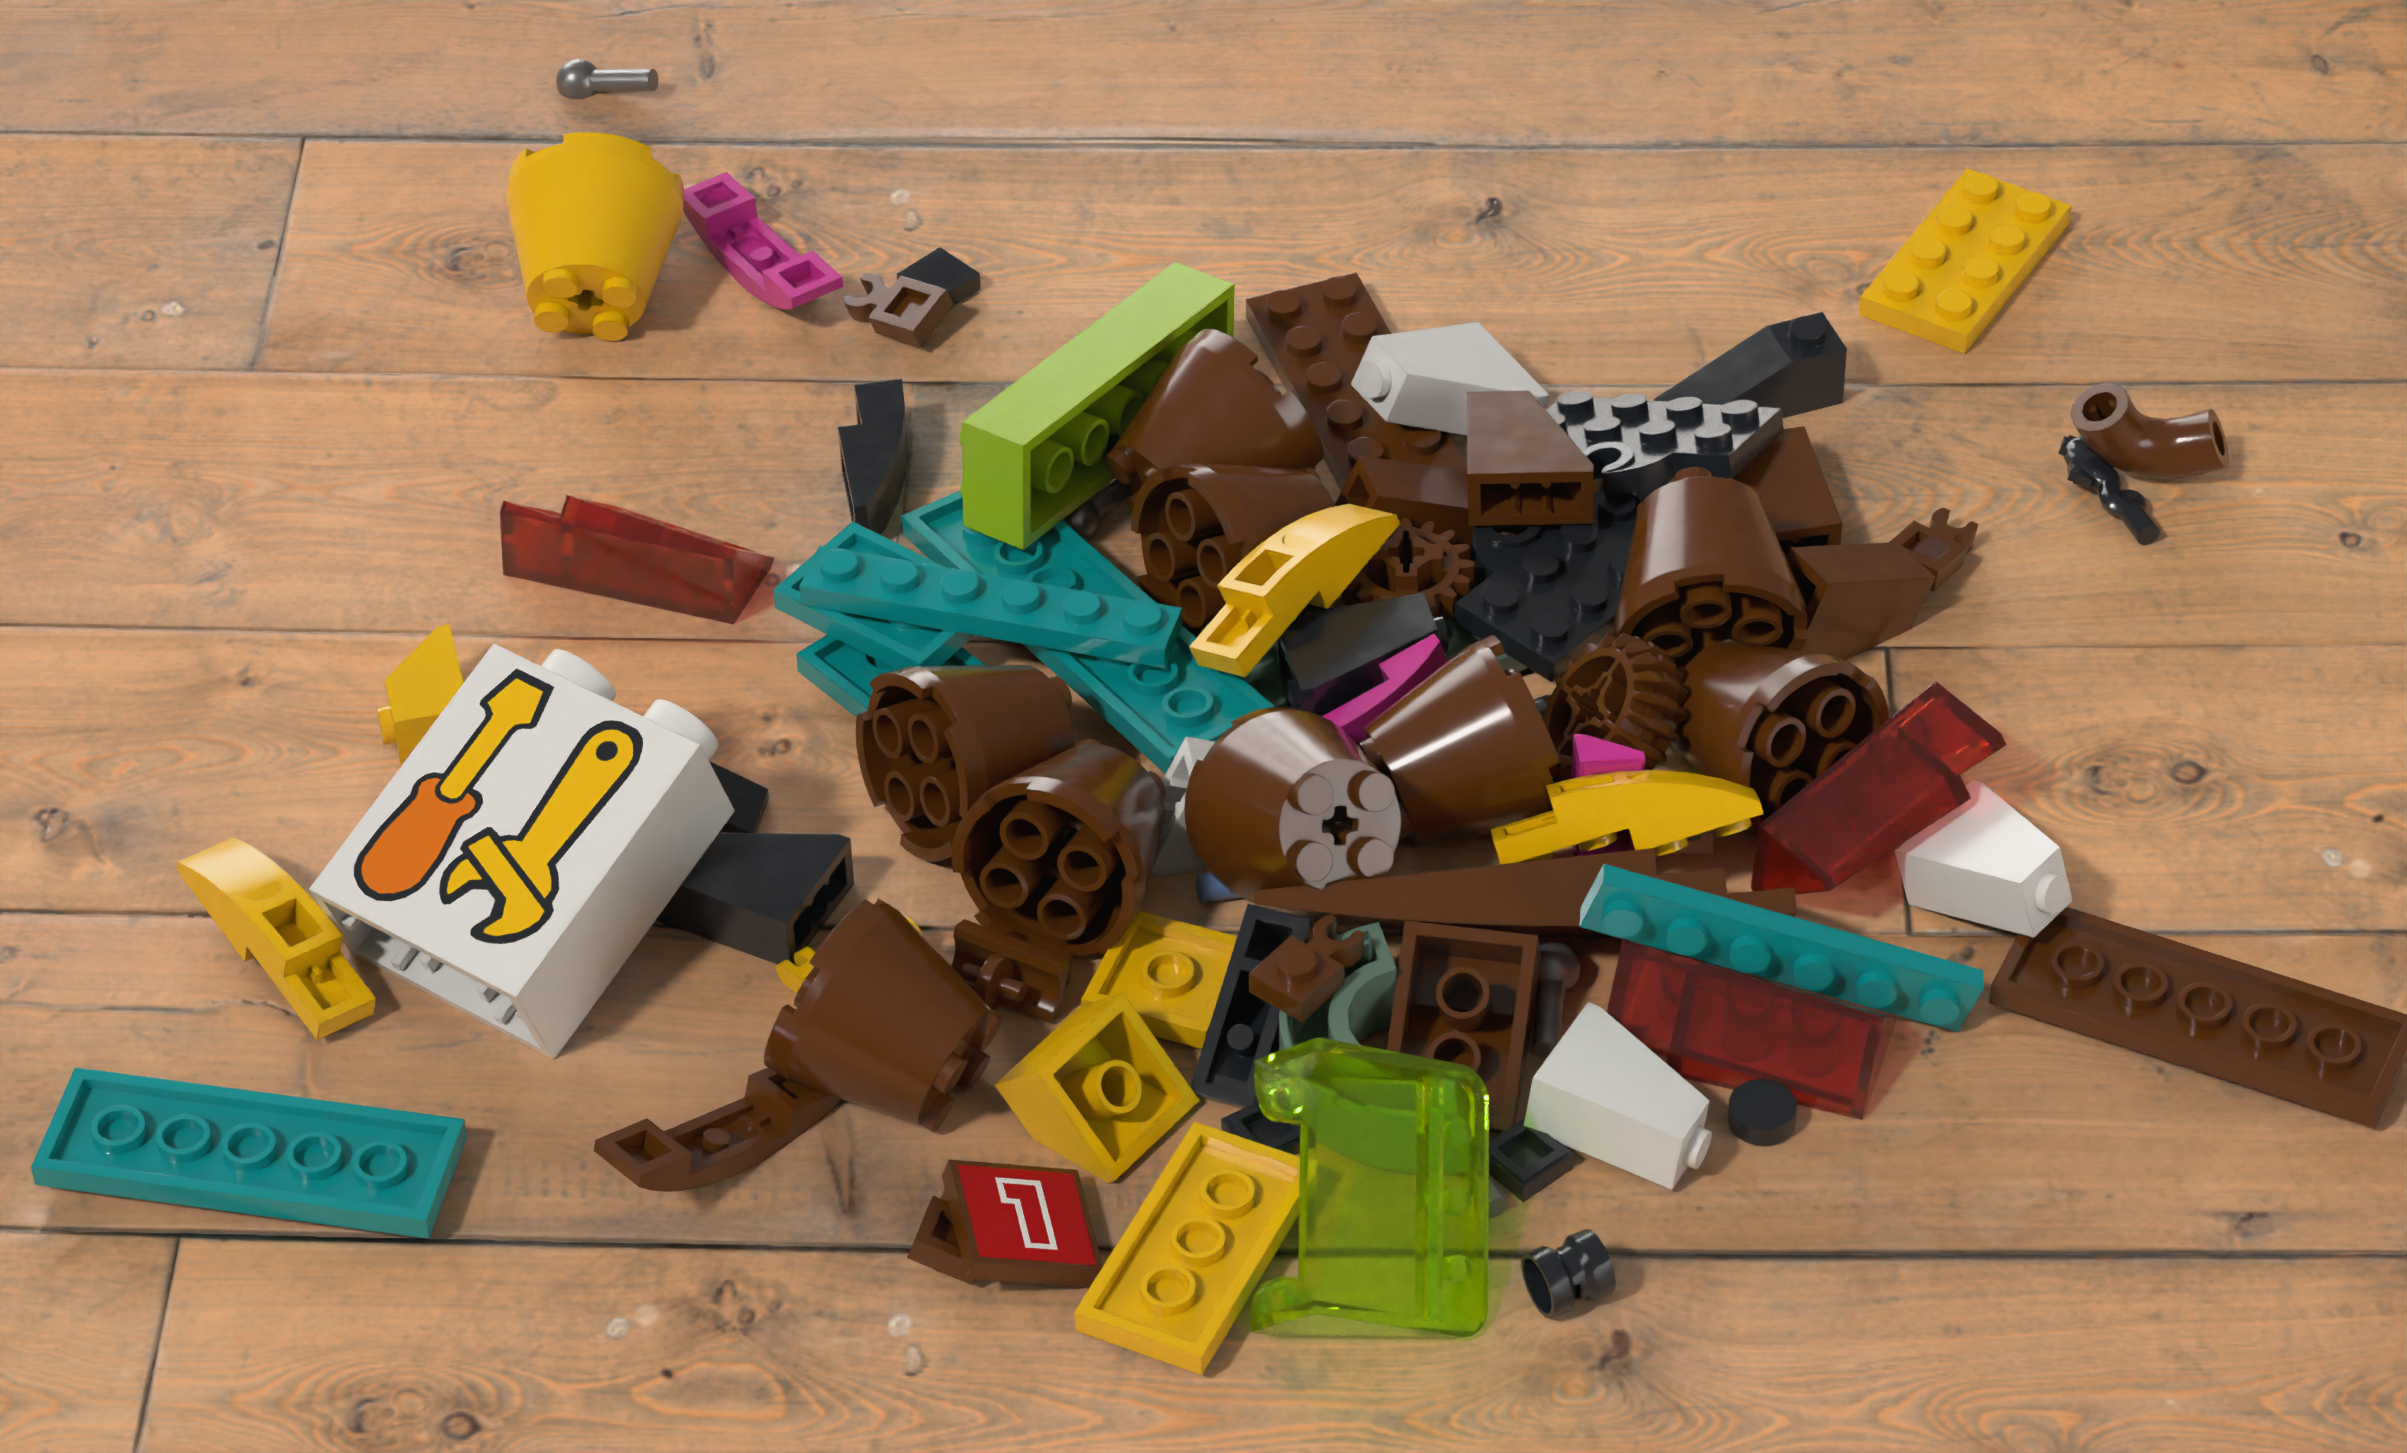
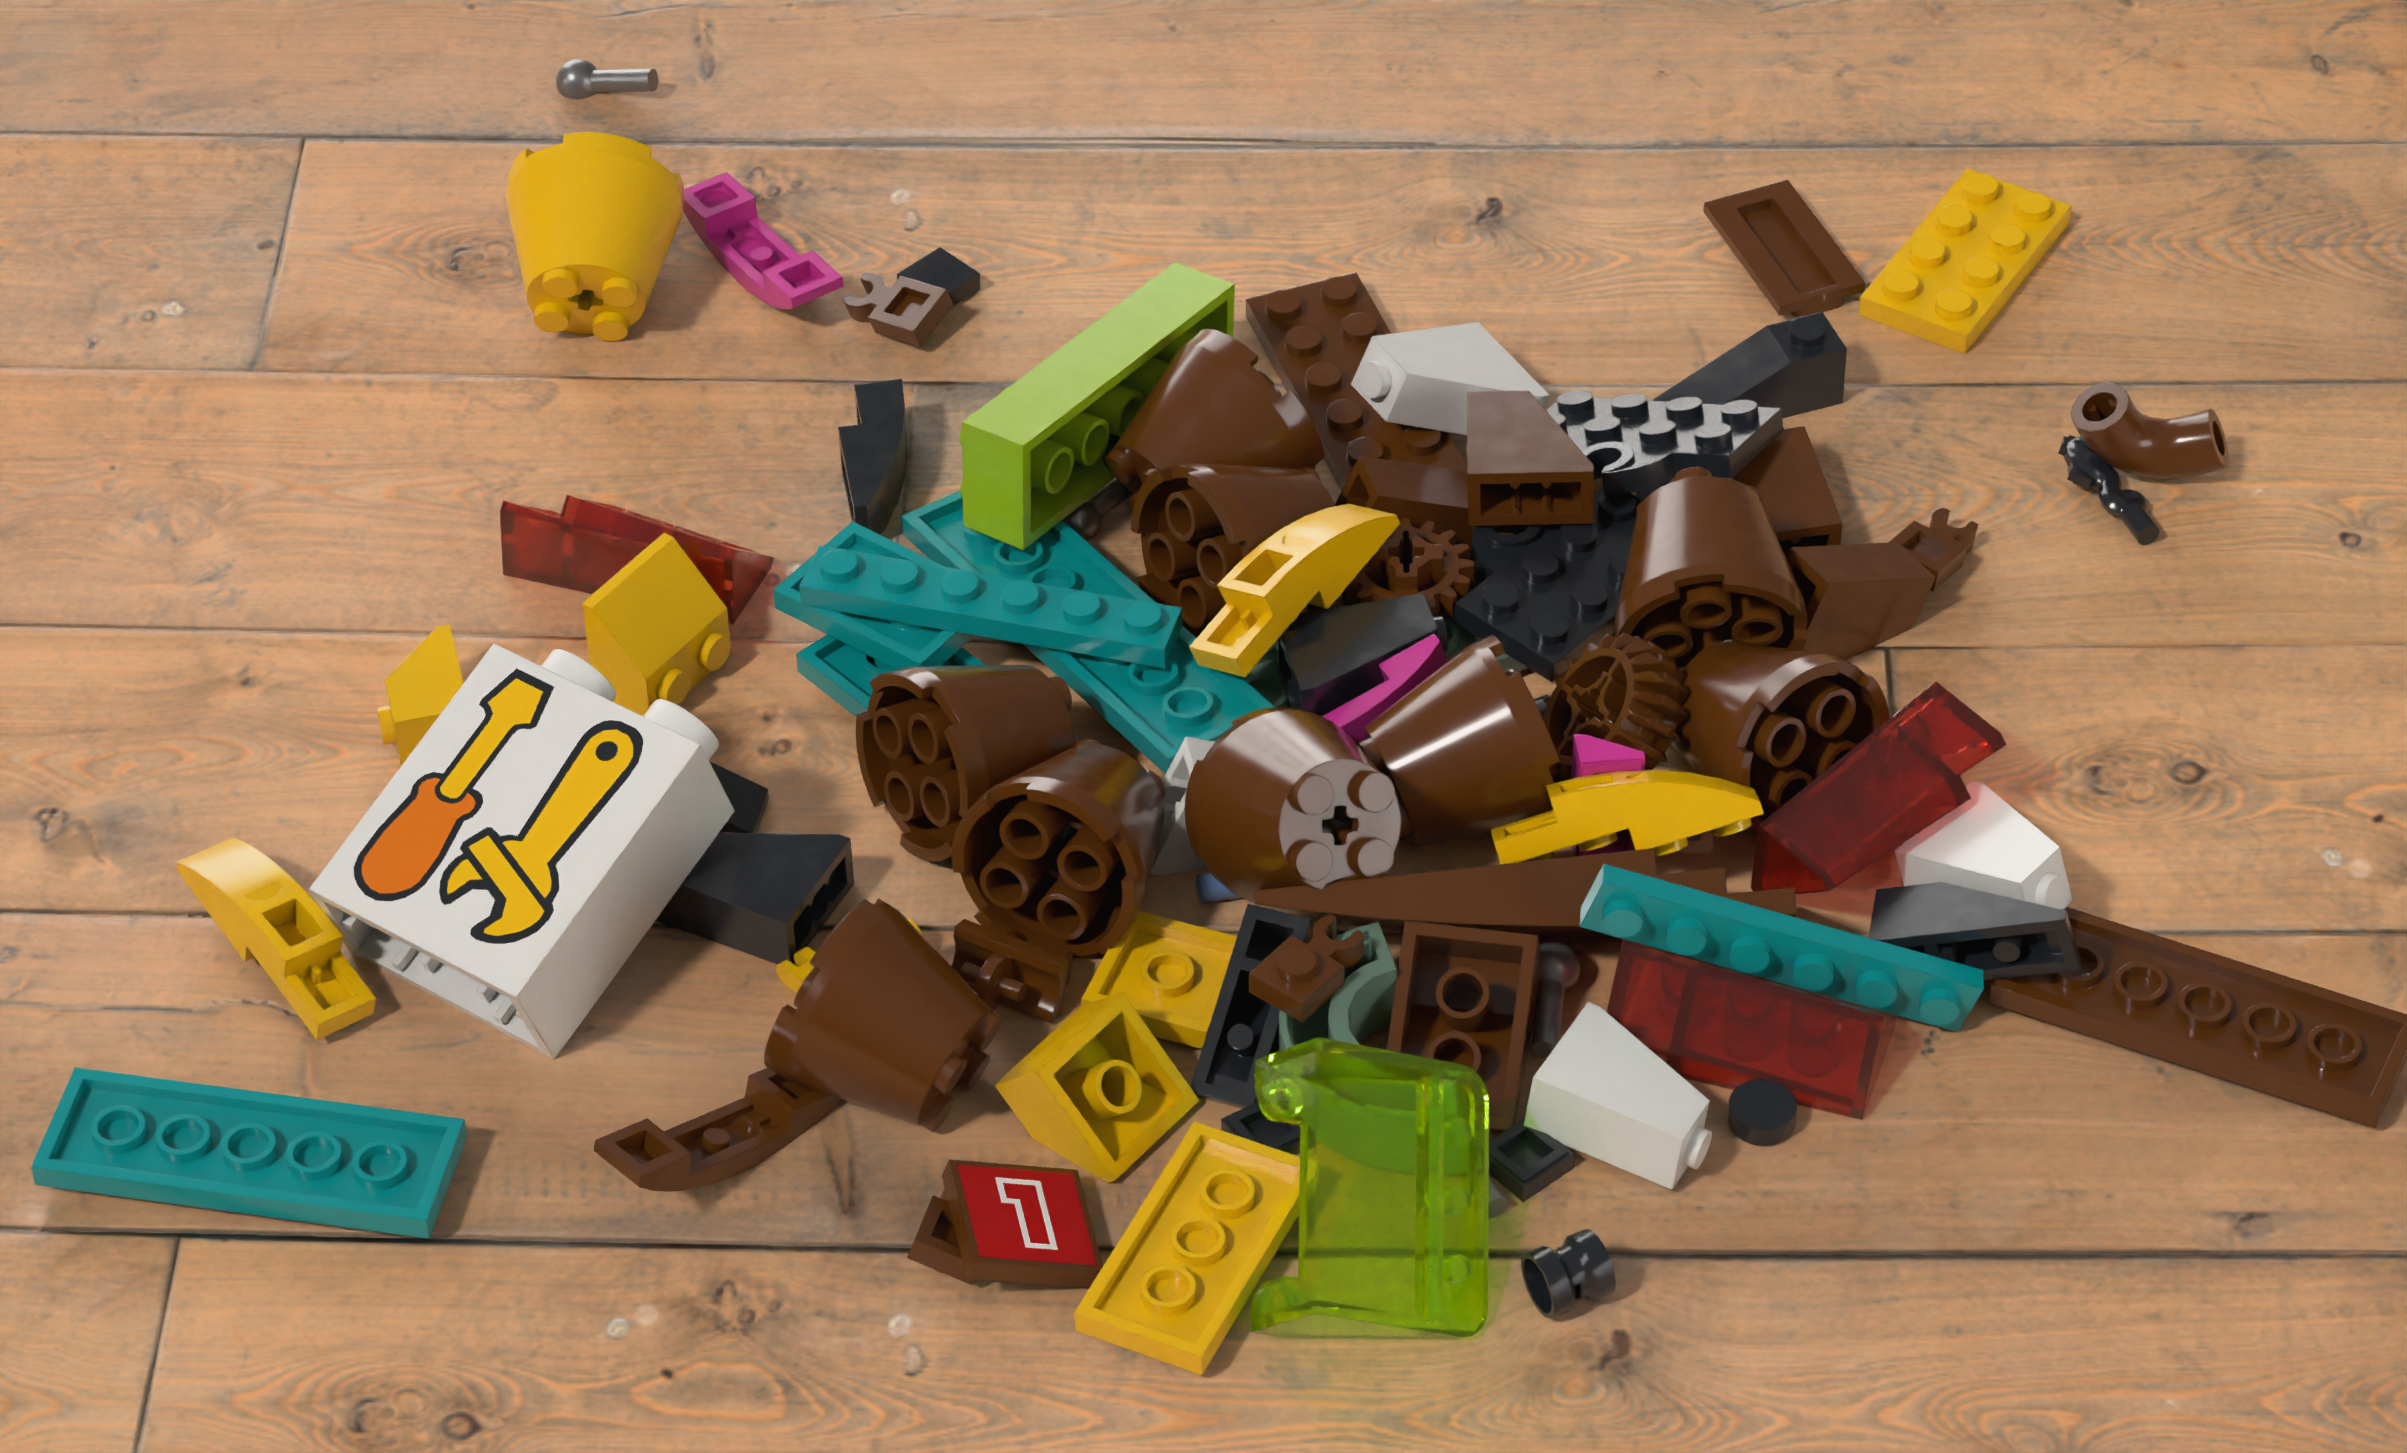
none -> yellow slope [582,533,732,716]
none -> reddish brown piece [1703,180,1865,318]
none -> black slope [1868,882,2081,980]

